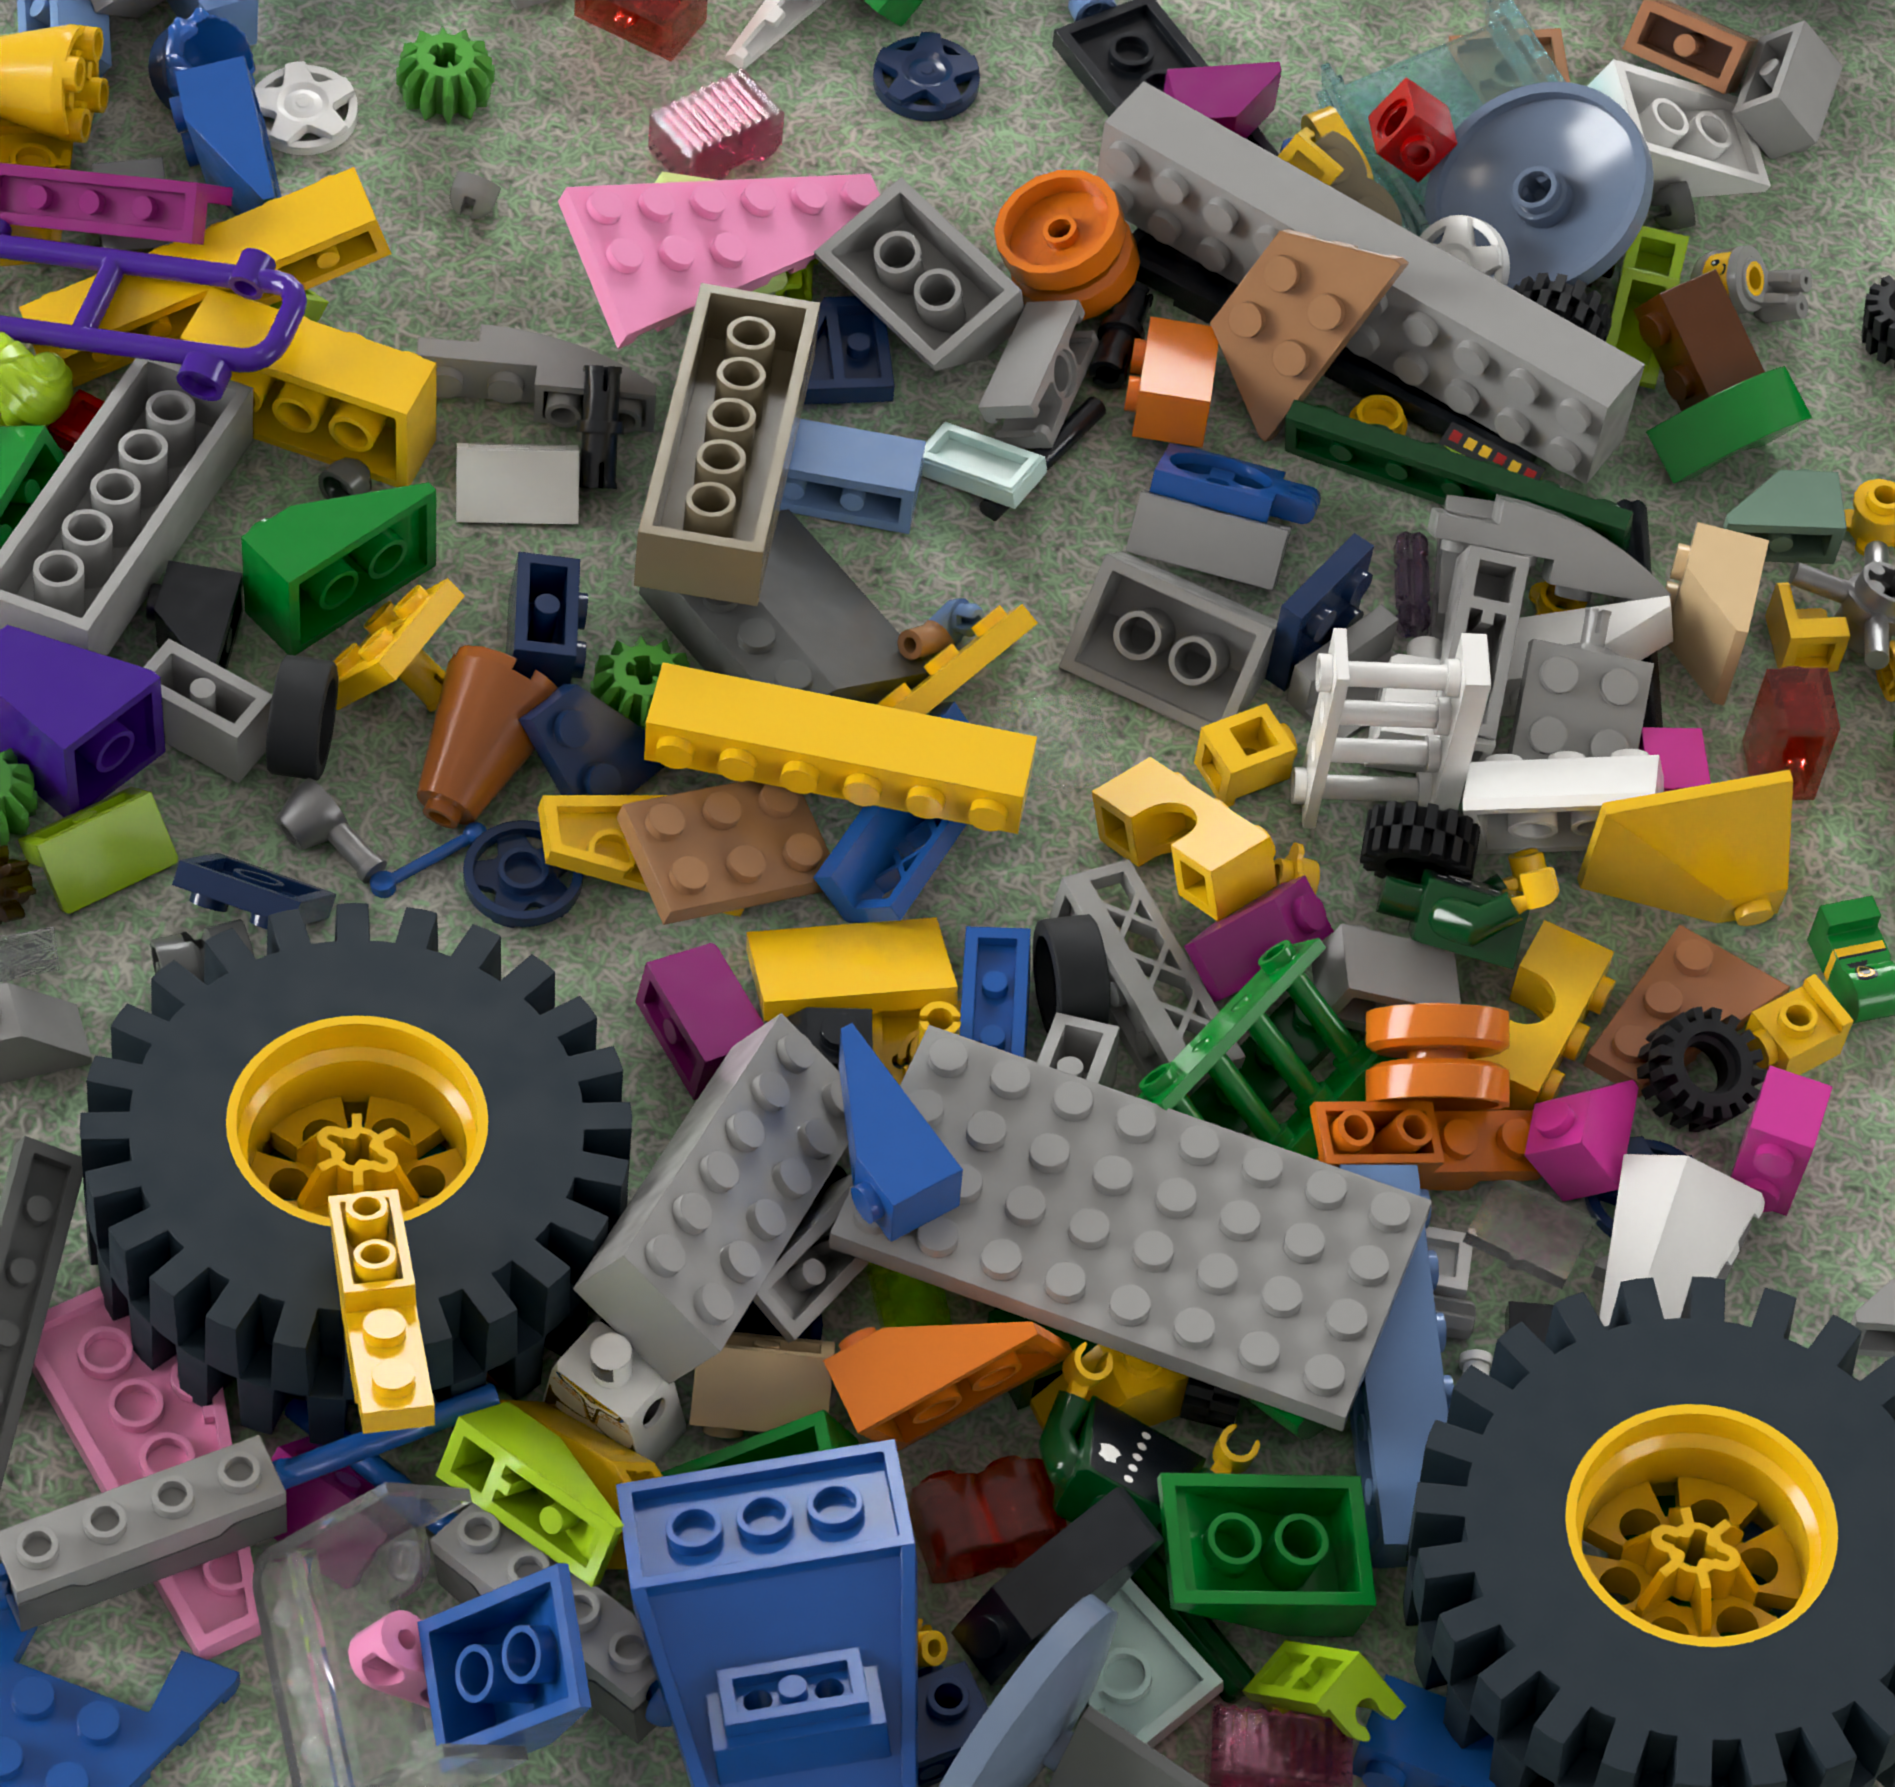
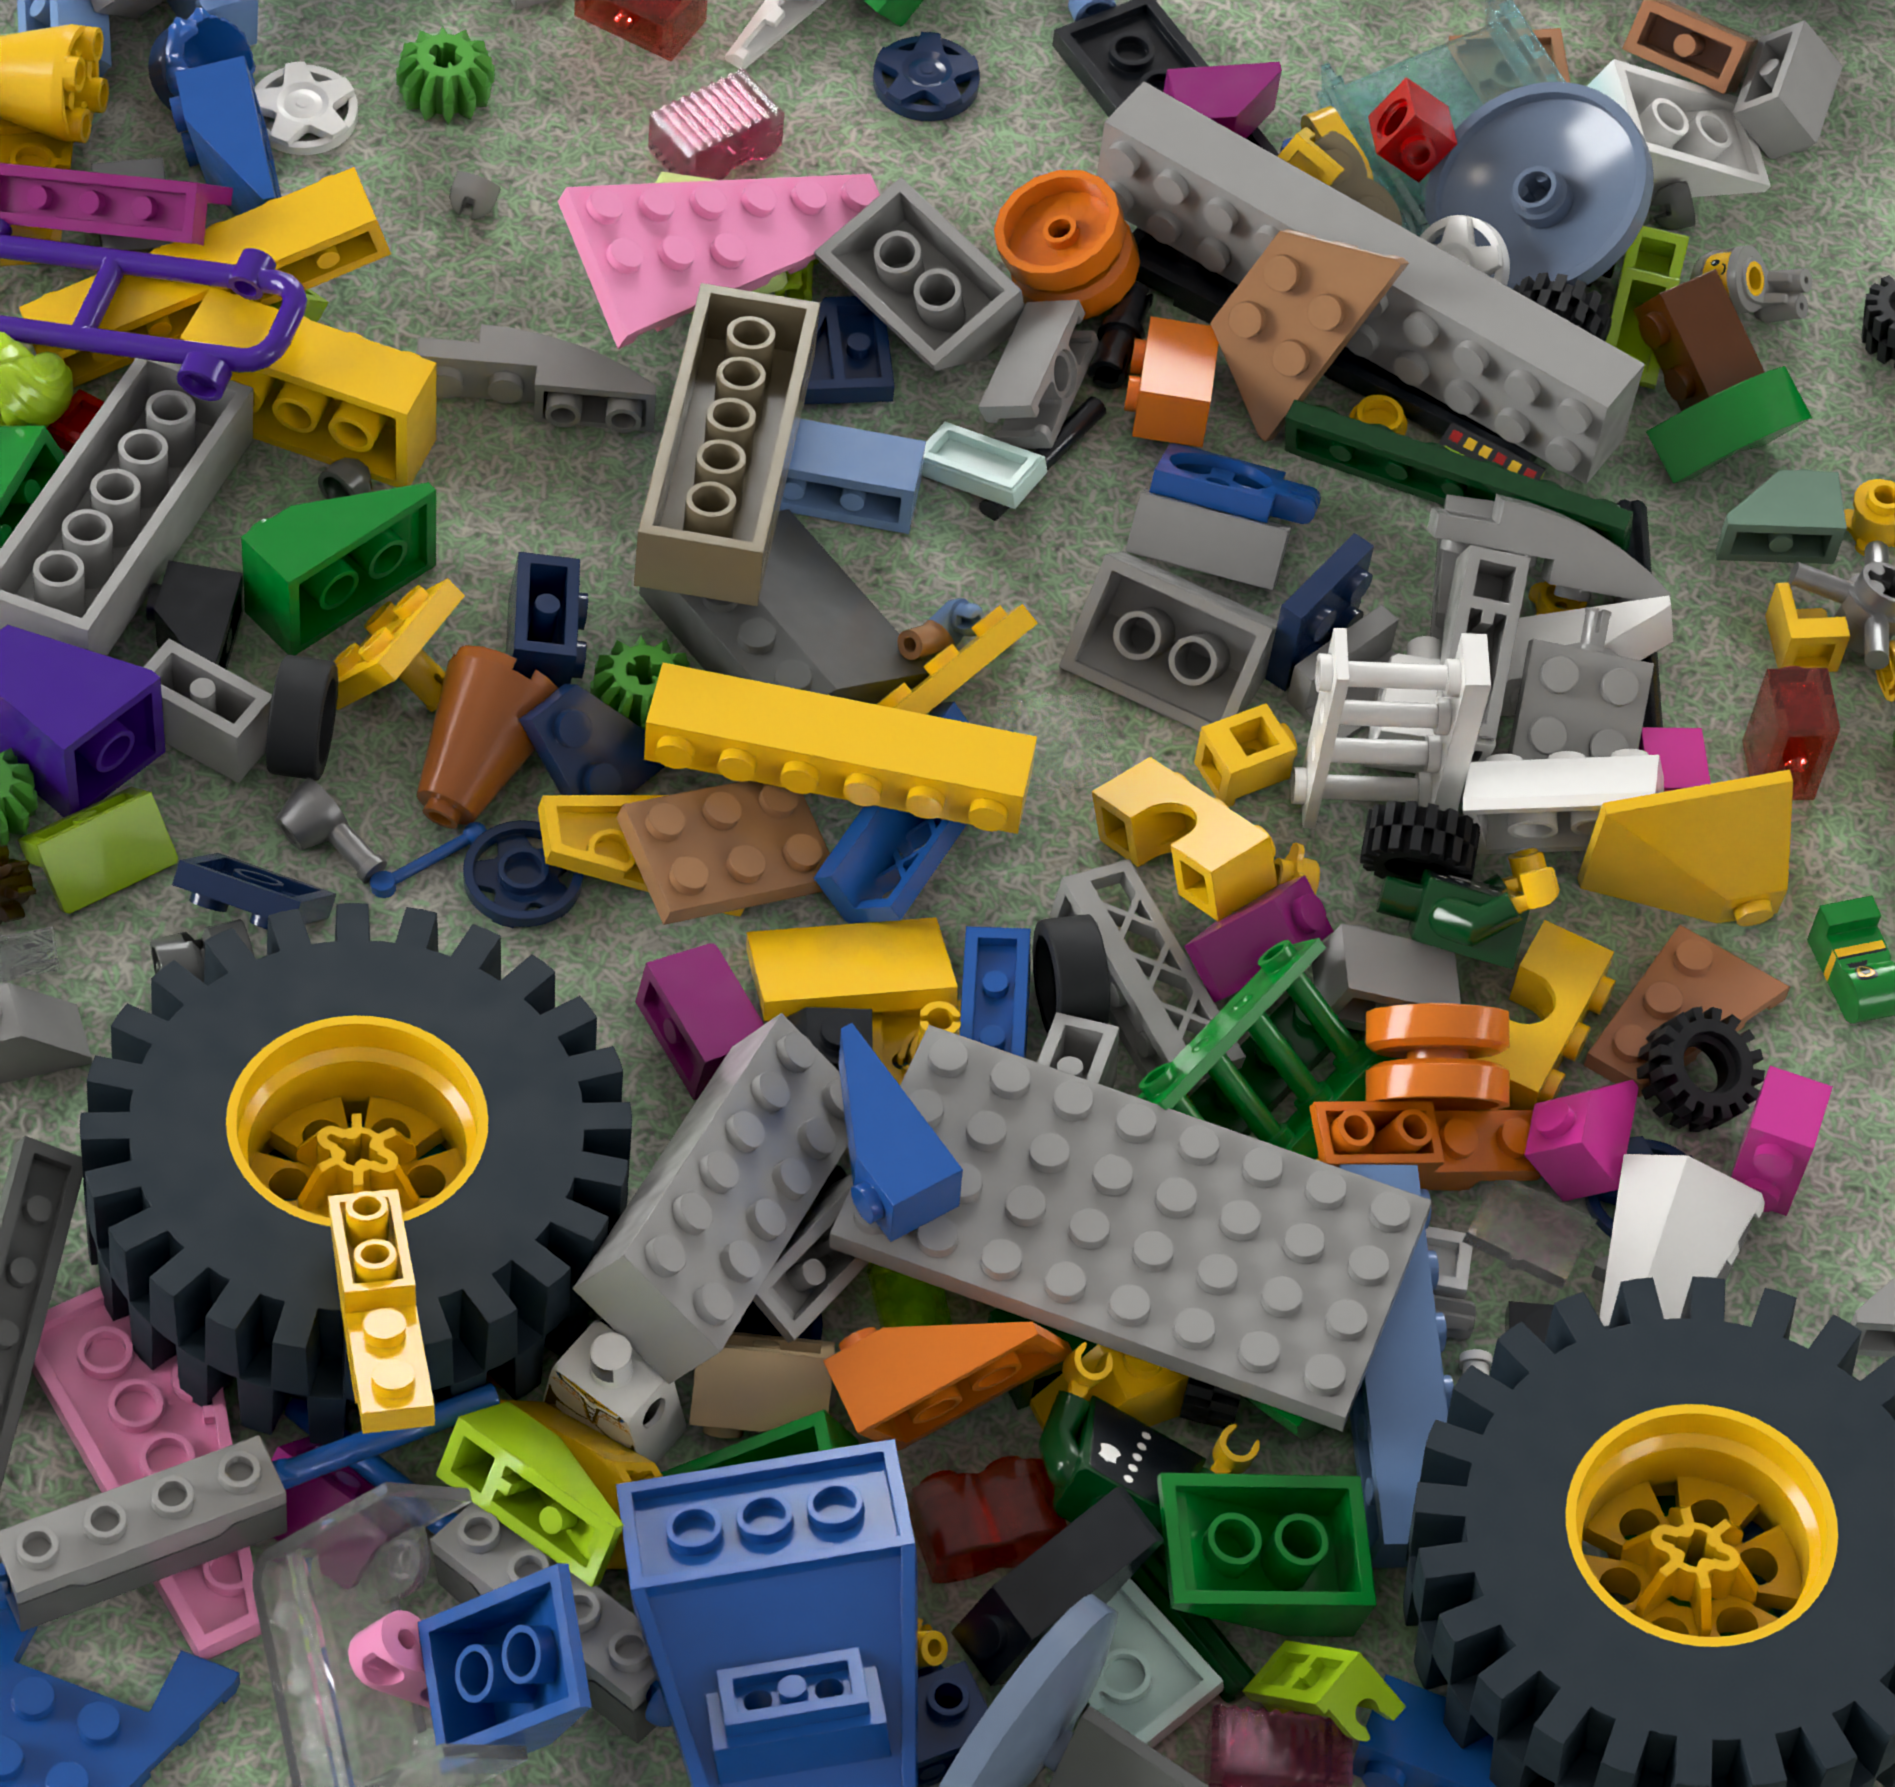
white panel [456,443,579,524] -> none
black pin [576,365,624,489] -> none
clear purple axle [1394,531,1431,638] -> none
tan slope [1665,522,1769,706] -> none
yellow brick [1745,974,1854,1075] -> none

